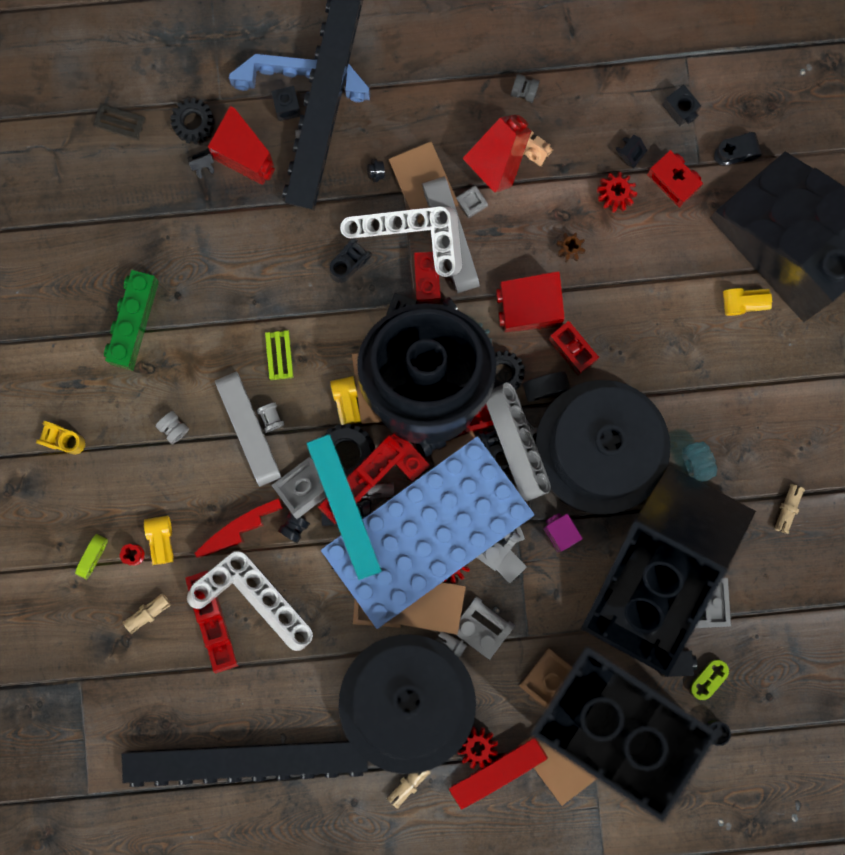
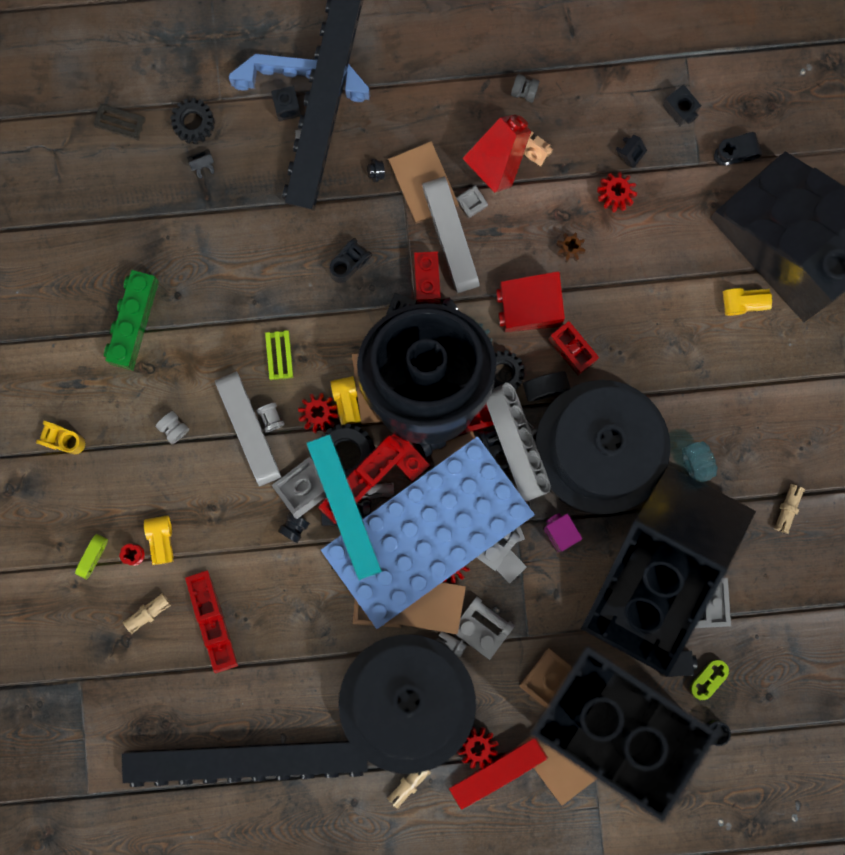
white beam [187,552,313,651] -> none
red slope [195,498,284,558] -> none
red slope [208,106,275,185] -> none
white beam [340,207,462,277] -> none
red brick [647,150,703,208] -> none
none -> red gear [298,393,338,434]

